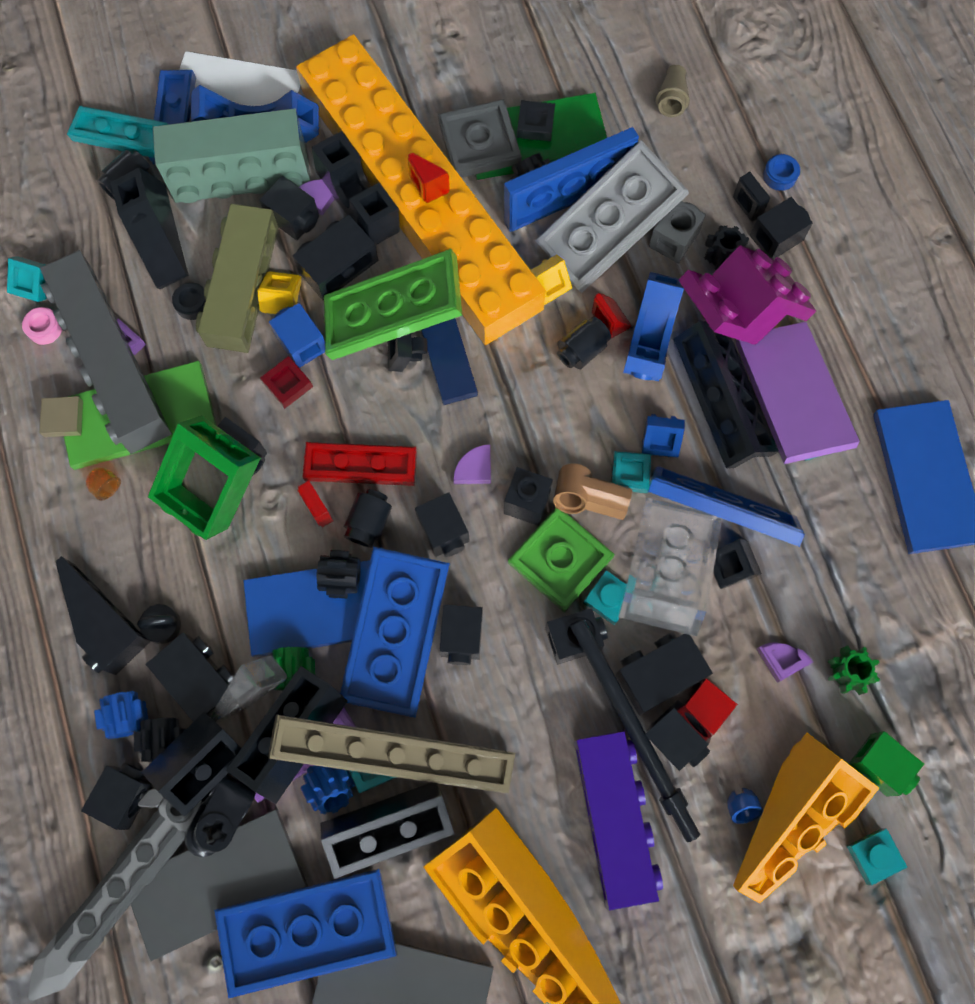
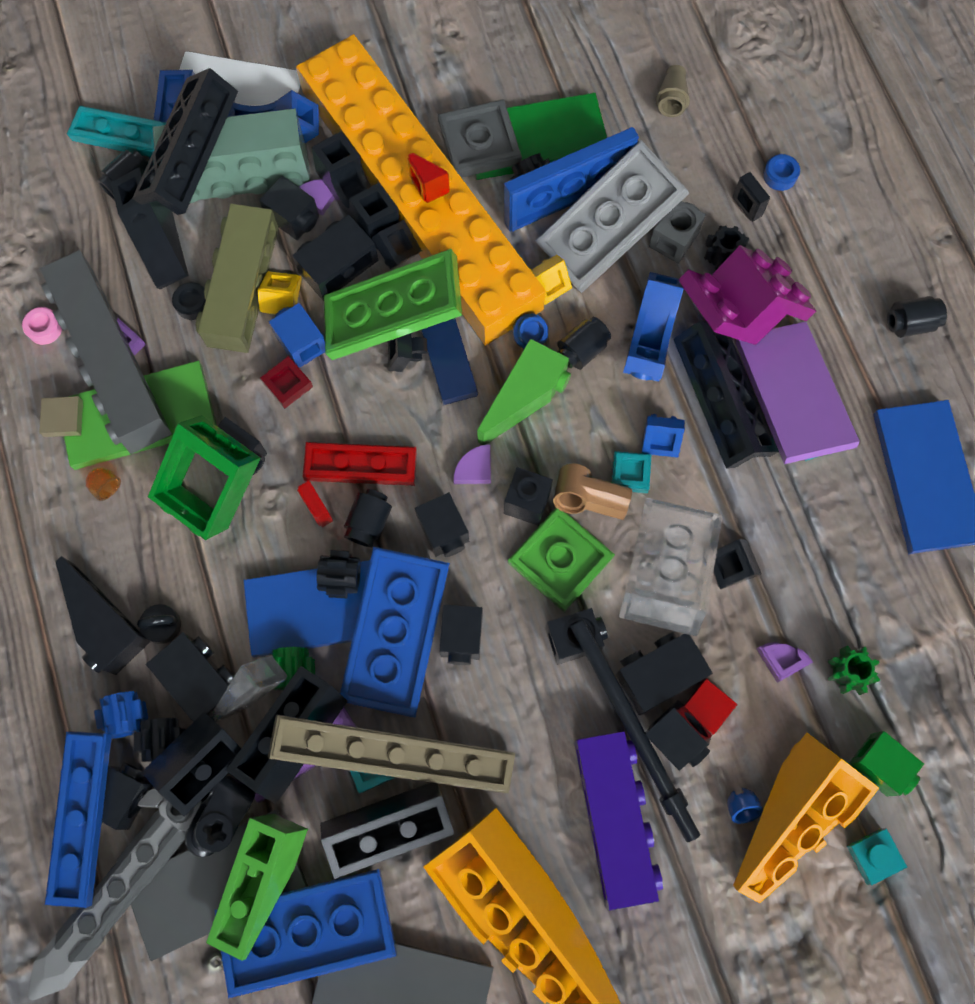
teal plate [7,256,47,302] -> none
blue gear [300,765,355,815] -> none
black plate [517,100,555,141] -> none
teal plate [583,570,638,625] -> none
red slope [591,293,631,339] -> none
blue tile [648,466,805,547] -> none
black brick [749,197,813,259] -> none
none -> blue tile [45,731,112,908]
none -> black fence [132,68,238,215]
none -> bright green slope [206,814,308,961]
none -> black tile [372,220,422,269]
none -> bright green slope [477,339,571,445]
none -> blue plate [512,314,548,349]
none -> black brick [887,296,947,338]

